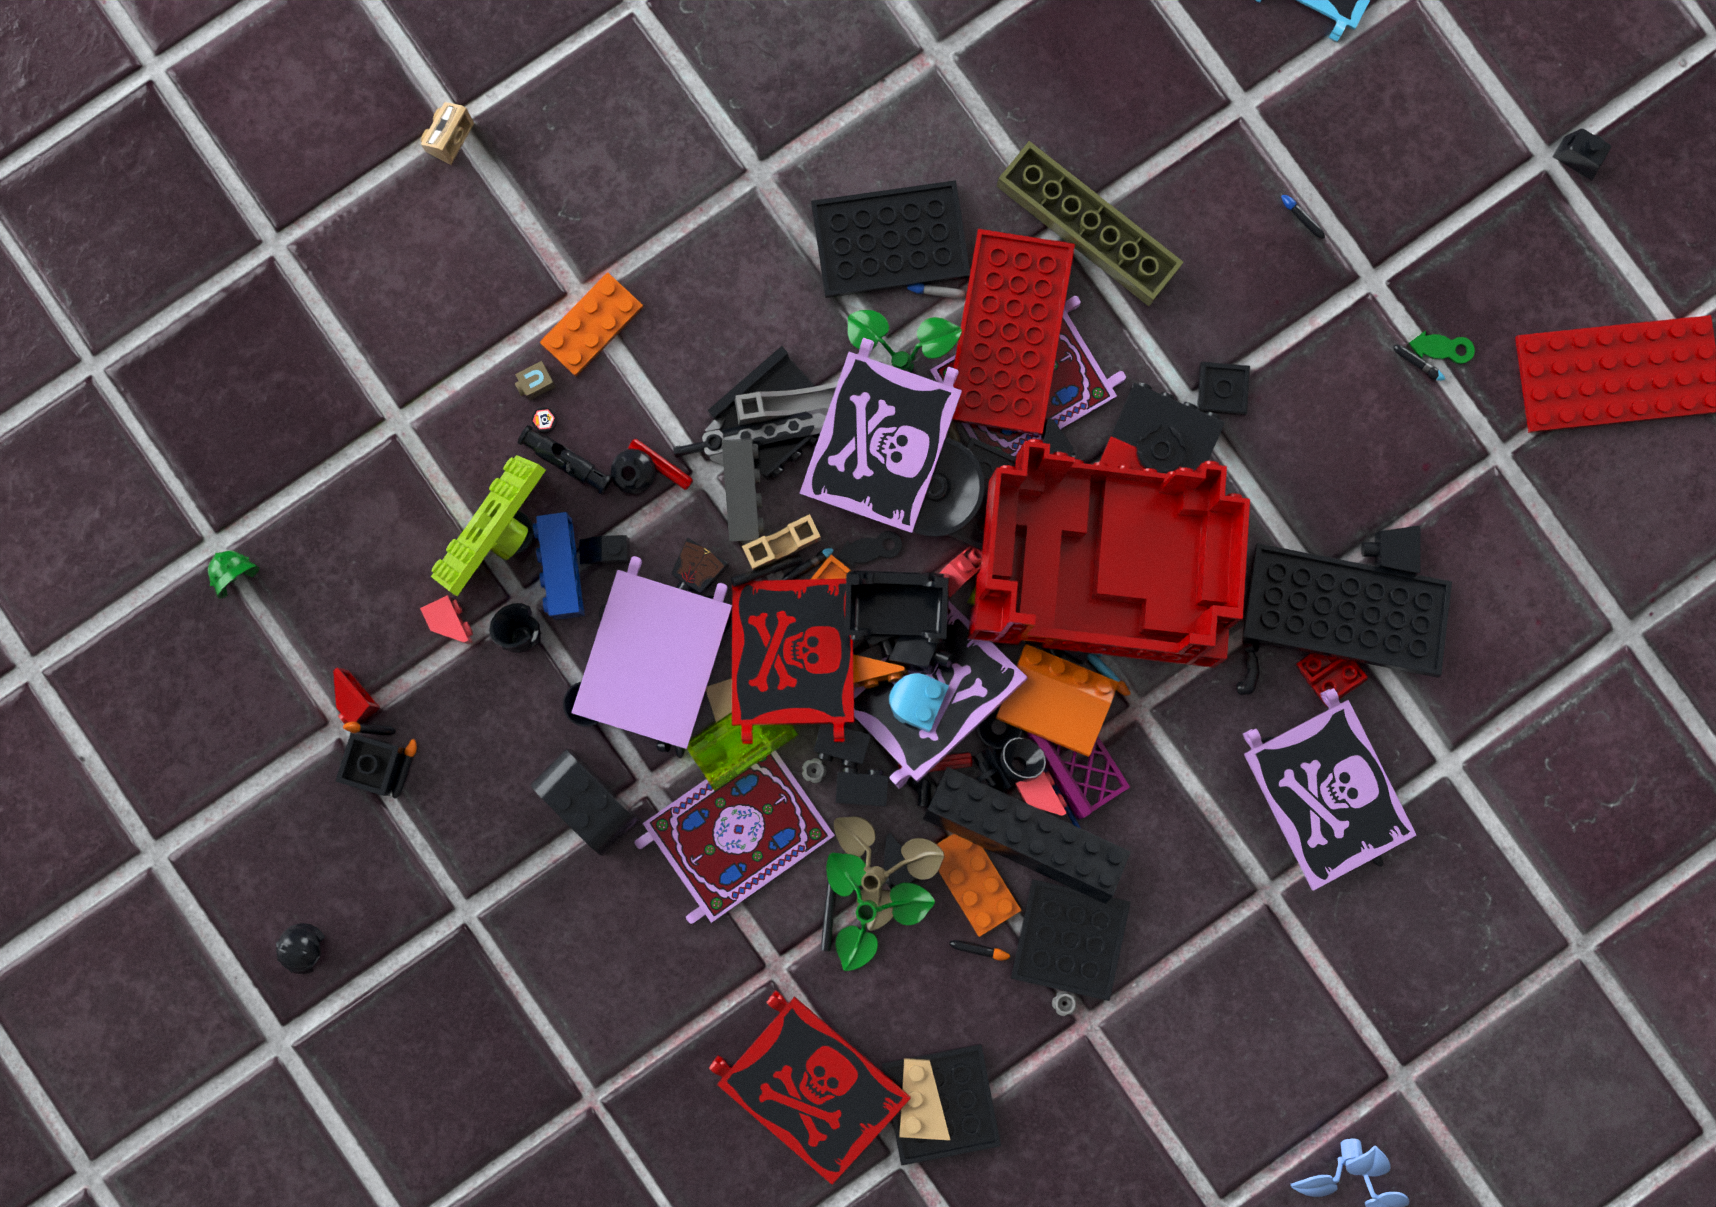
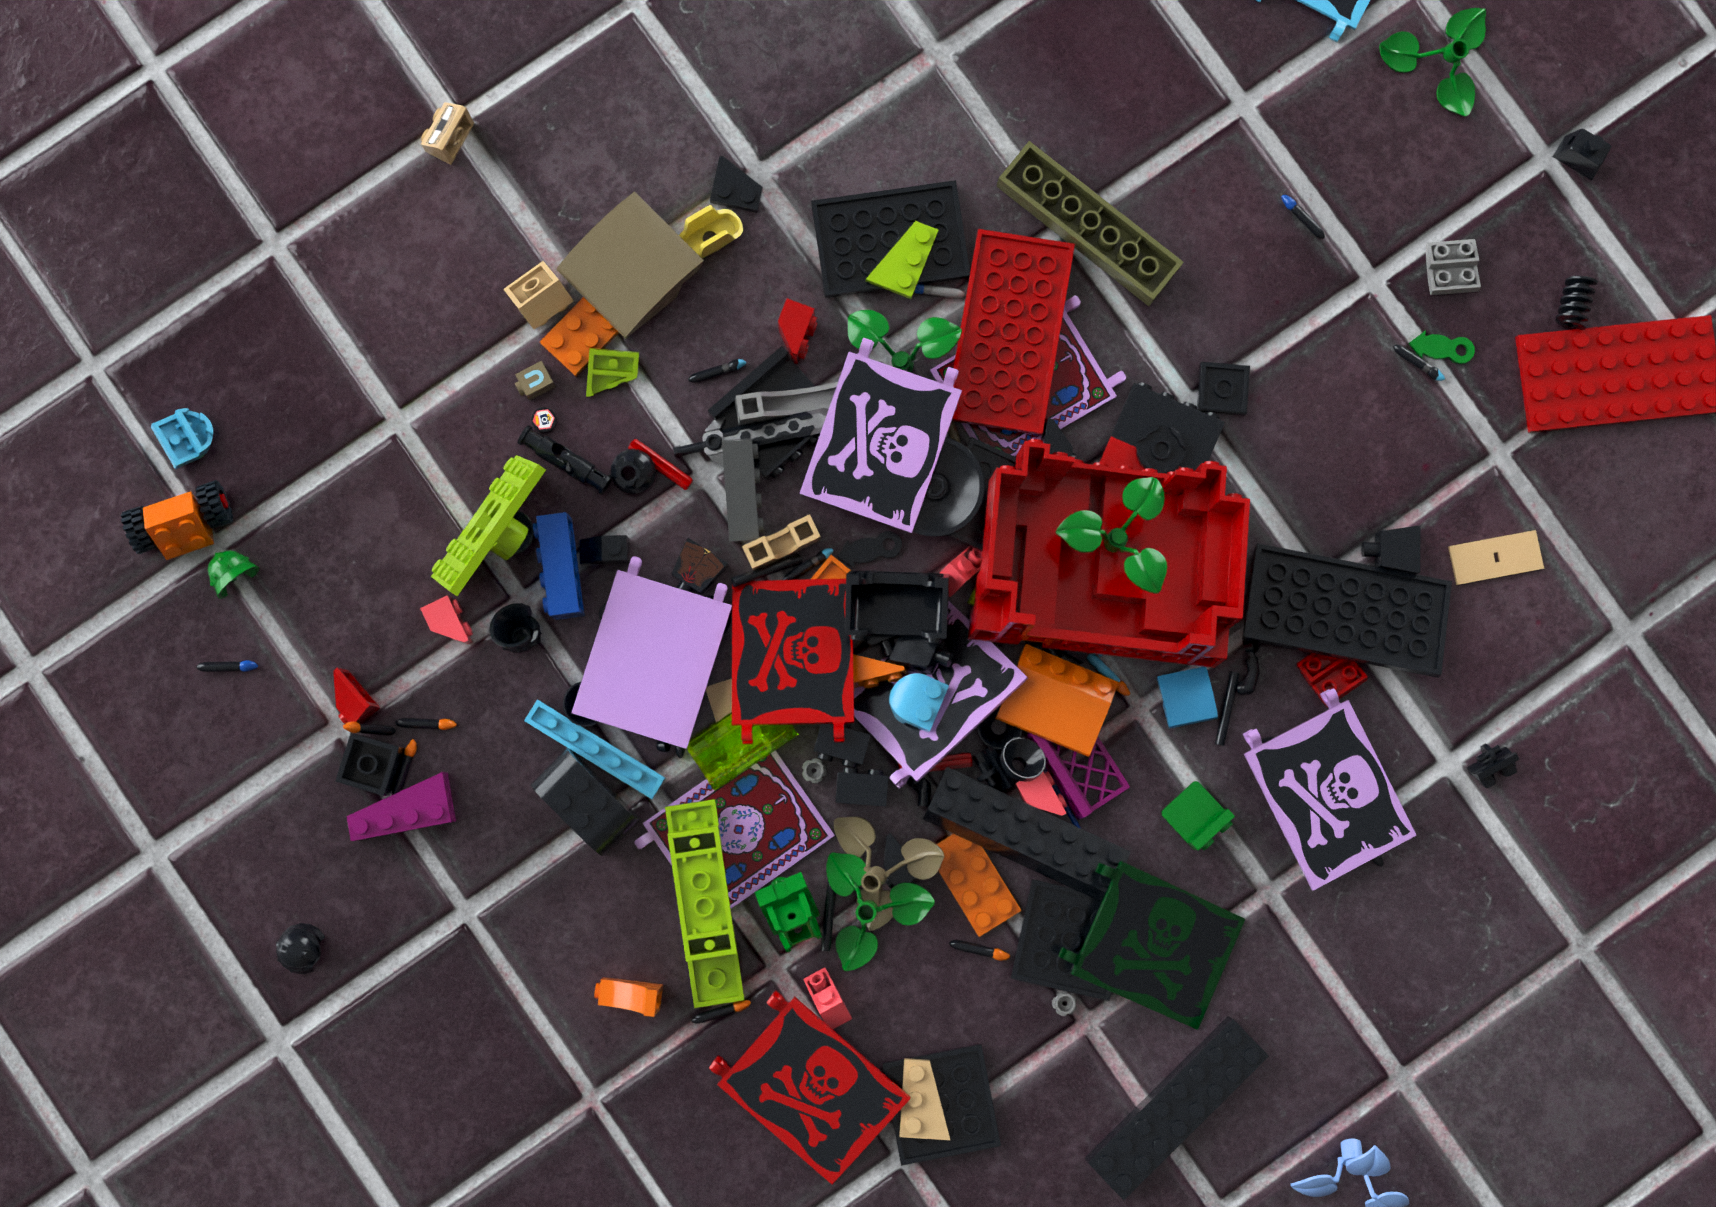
none -> brick [121,480,233,560]
none -> medium azure slope [151,408,213,469]
none -> black piece [196,660,258,672]
none -> magenta wedge [347,772,456,841]
none -> black piece [395,718,457,730]
none -> tan slope [504,261,573,330]
none -> medium azure plate [524,700,665,799]
none -> dark tan slope [556,191,704,339]
none -> lime wing [586,348,639,397]
none -> orange arch [594,977,663,1017]
none -> lime bracket [665,799,745,1008]
none -> light yellow piece [679,205,743,259]
none -> black piece [688,359,746,383]
none -> black piece [691,1000,751,1024]
none -> black wing [710,156,763,213]
none -> green piece [754,872,822,952]
none -> red slope [778,298,818,365]
none -> coral slope [803,967,852,1029]
none -> lime wing [866,221,939,299]
none -> green plant [1056,477,1167,594]
none -> flag [1058,861,1245,1030]
none -> black brick [1085,1016,1269,1201]
none -> dark azure slope [1157,667,1218,729]
none -> green bracket [1161,781,1235,851]
none -> black bar [1215,671,1240,746]
none -> green plant [1379,8,1486,116]
none -> light grey slope [1426,239,1481,295]
none -> tan piece [1448,530,1544,585]
none -> black hips [1466,743,1519,788]
none -> black piece [1555,276,1598,330]

